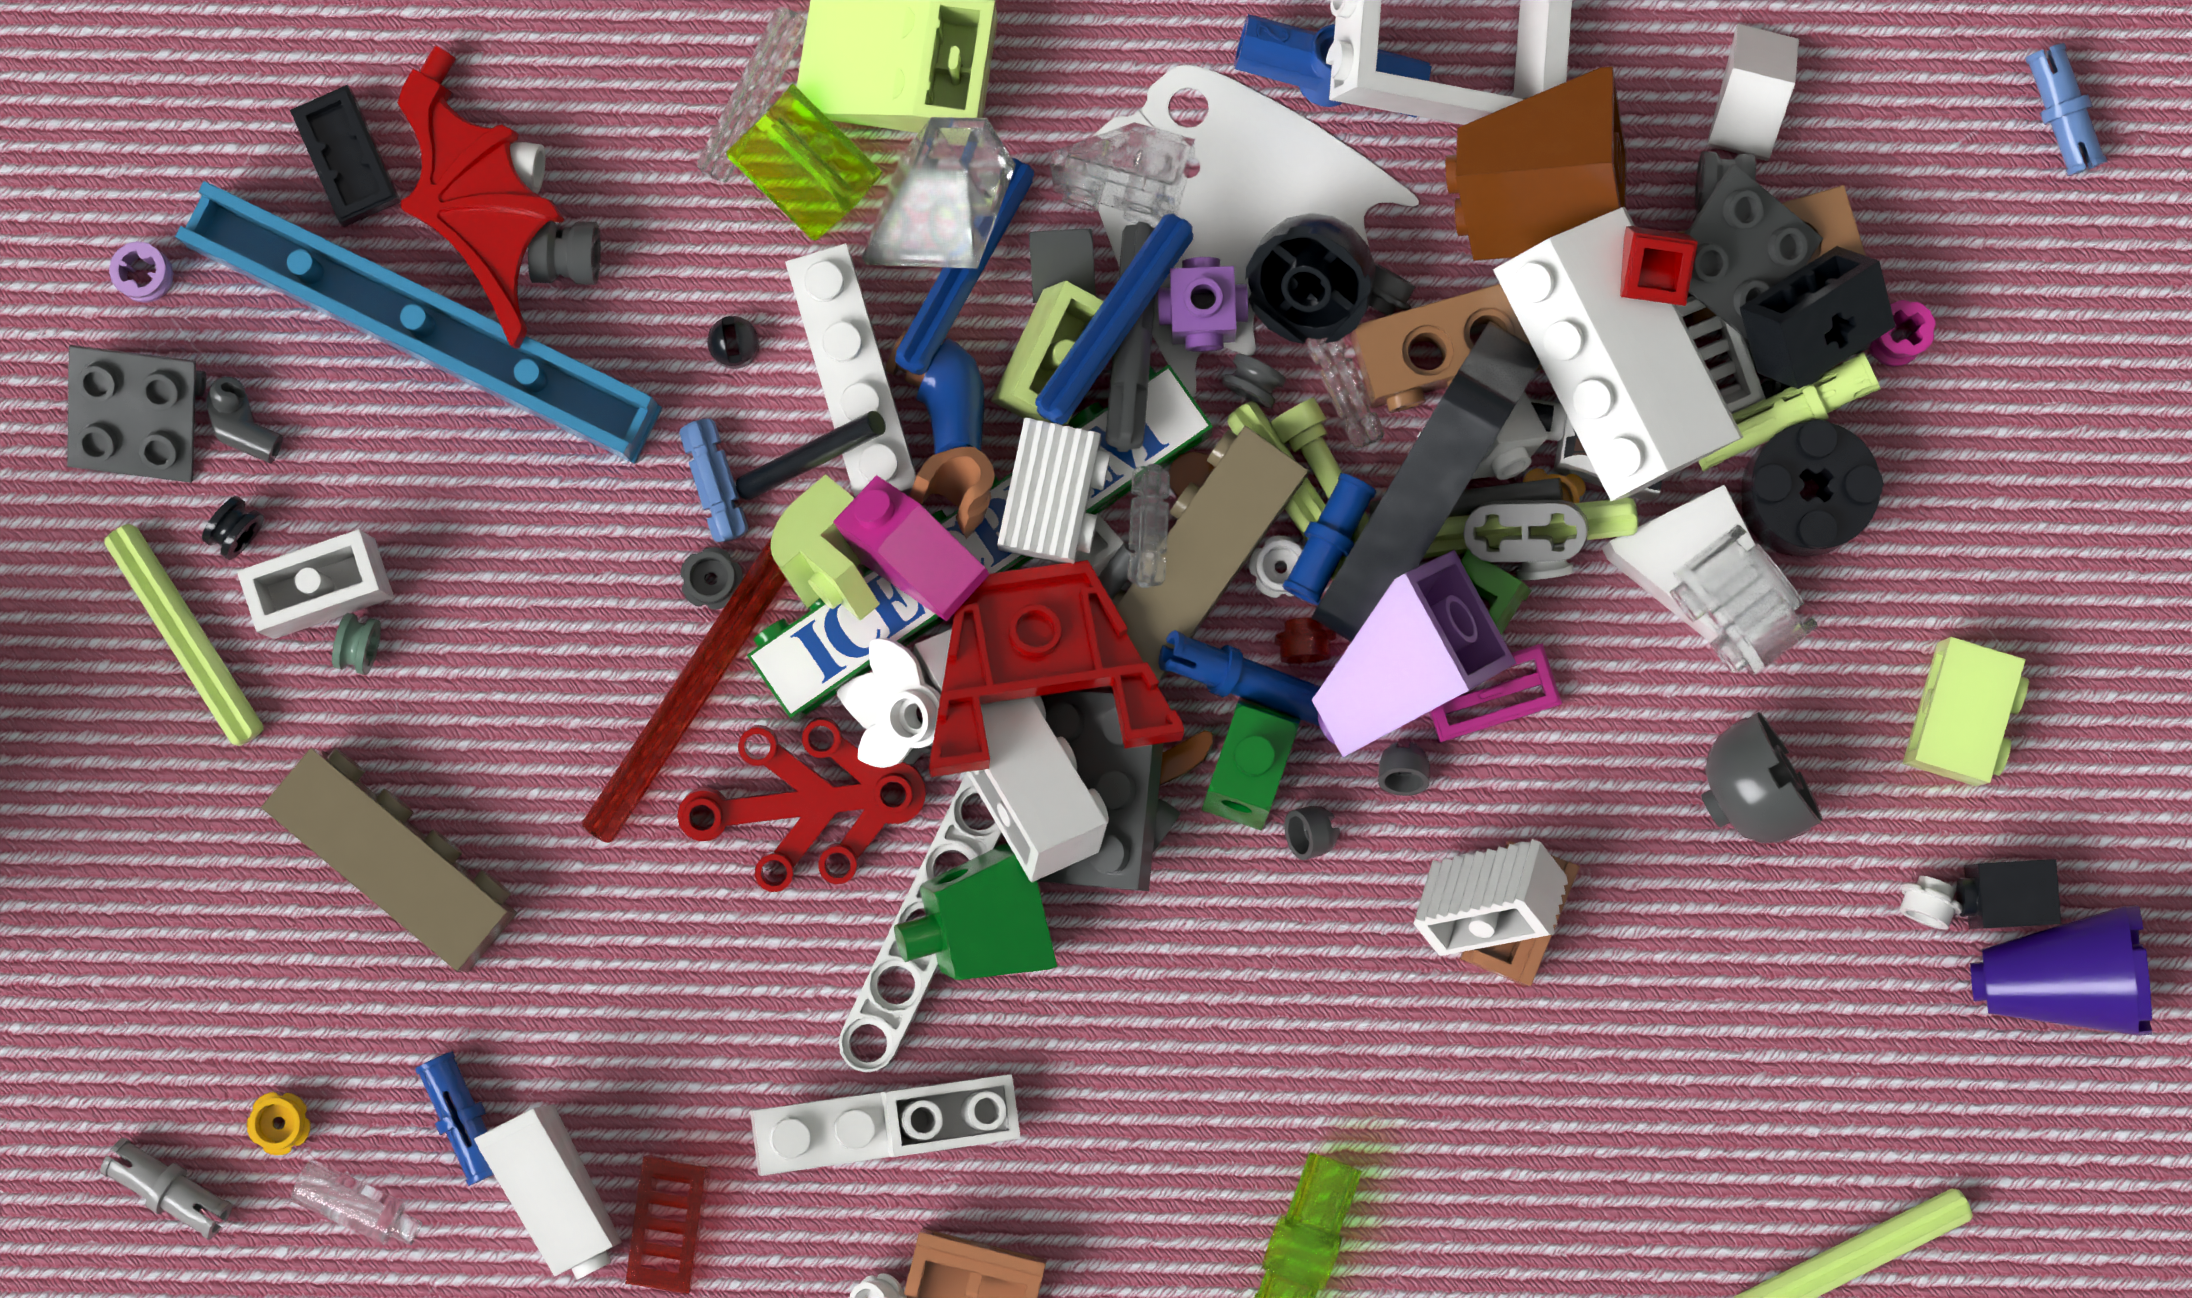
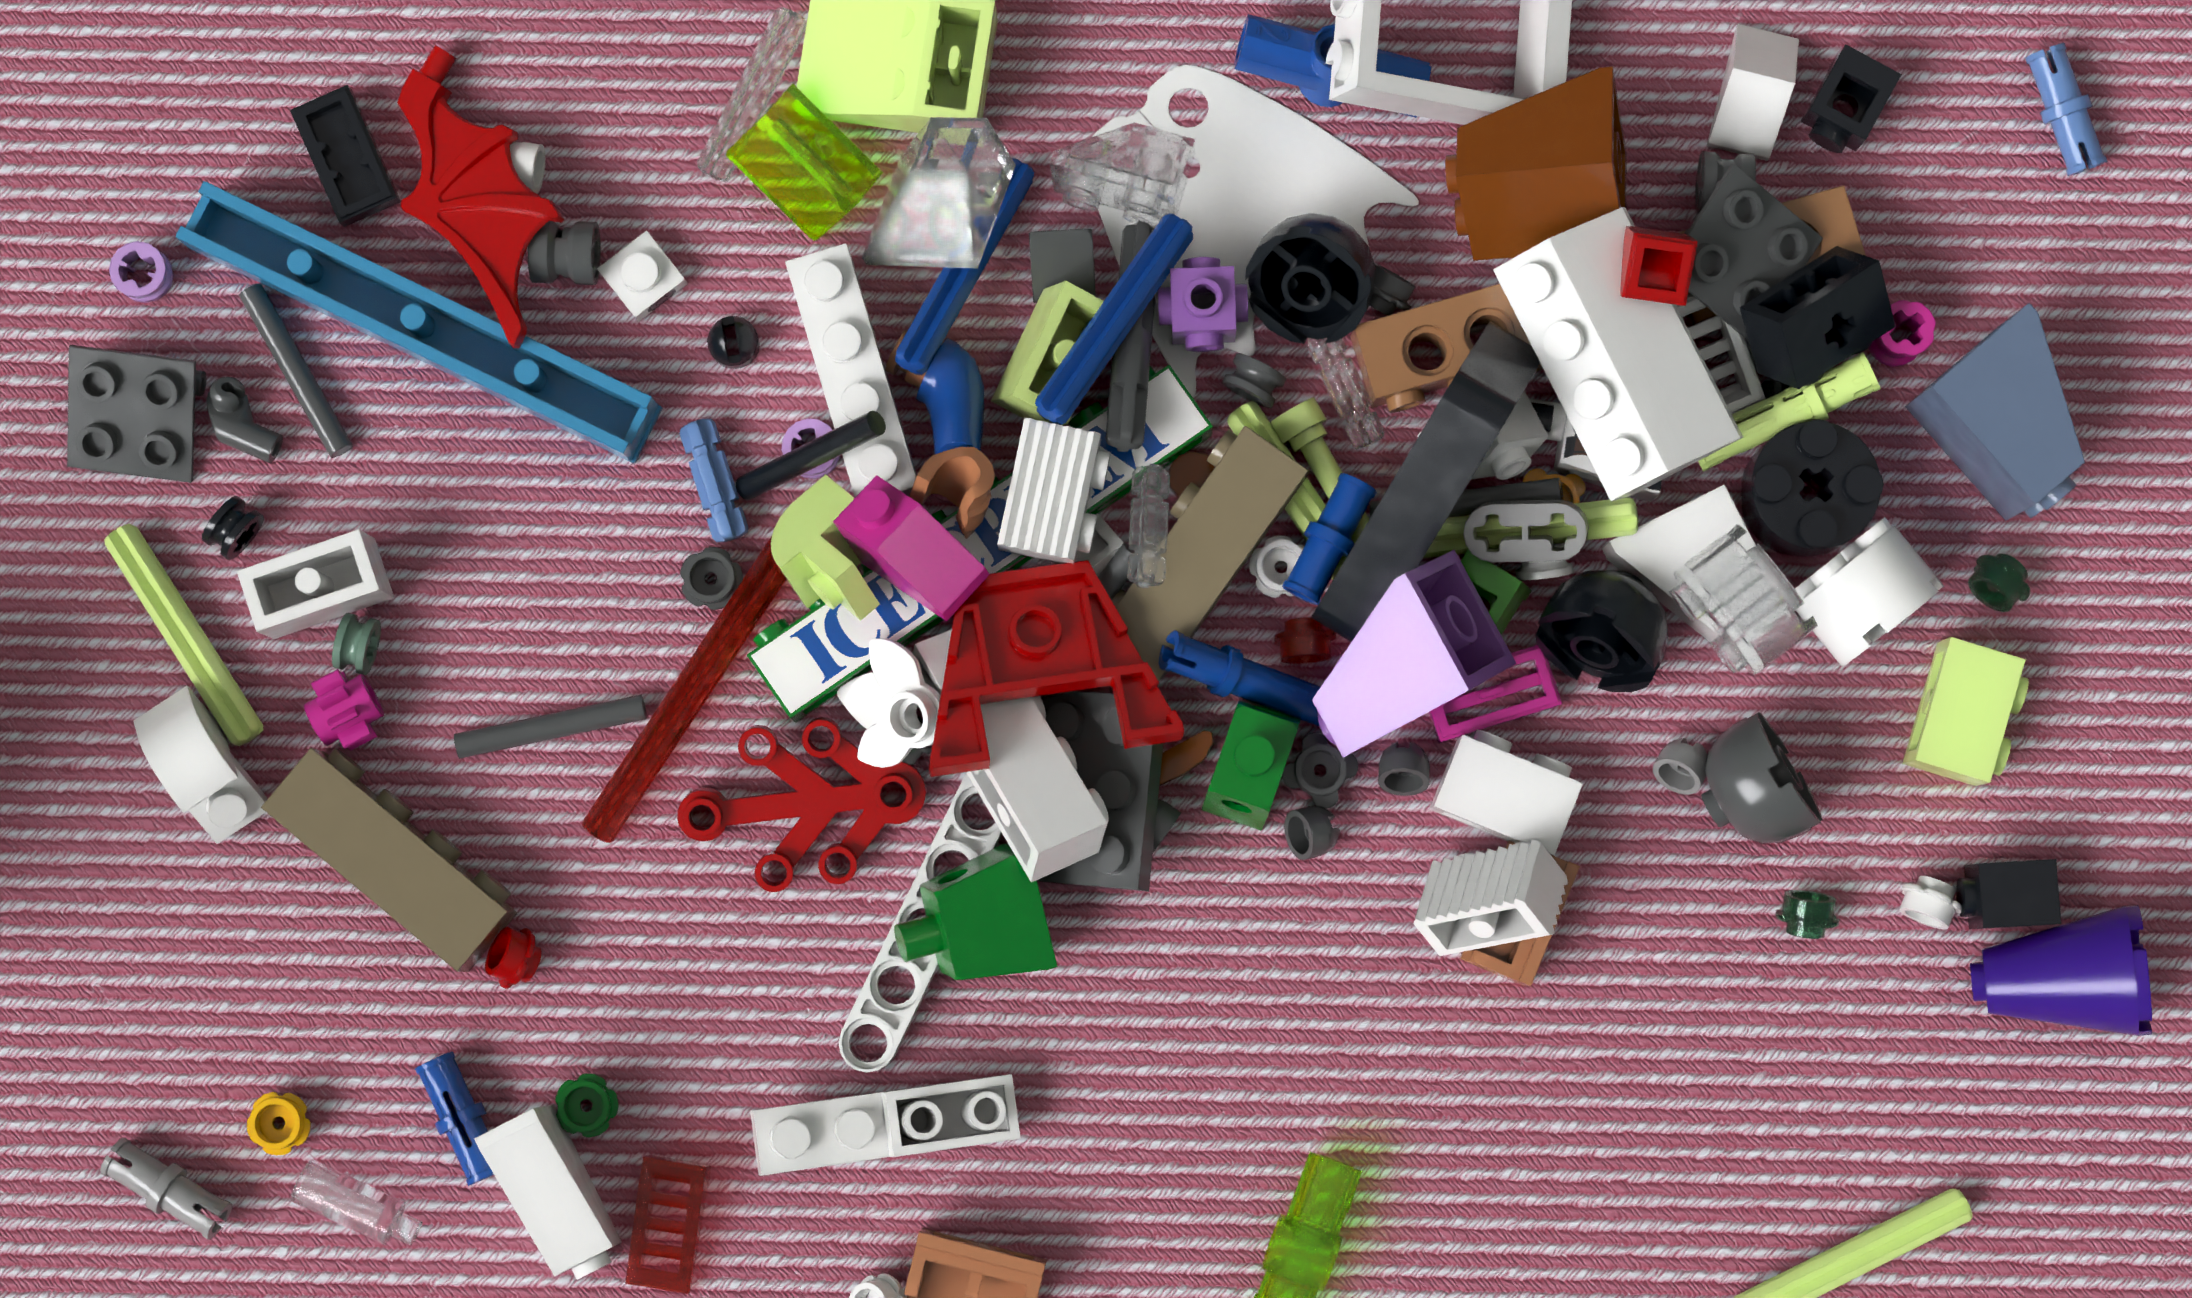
none -> white brick [133,686,267,844]
none -> dark grey bar [239,284,353,458]
none -> dark pink gear [304,669,384,751]
none -> dark grey piece [454,694,647,759]
none -> red plate [485,927,542,989]
none -> green plate [555,1073,619,1138]
none -> white plate [597,230,688,322]
none -> lavender bush [781,418,840,479]
none -> dark grey plate [1282,733,1358,809]
none -> white brick [1429,730,1583,856]
none -> black cylinder [1535,570,1669,693]
none -> light grey hinge [1653,738,1708,795]
none -> clear green plate [1775,890,1840,939]
none -> white brick [1786,517,1944,667]
none -> black brick [1800,44,1902,153]
none -> sand blue slope [1905,303,2085,521]
none -> clear green plate [1968,553,2031,612]

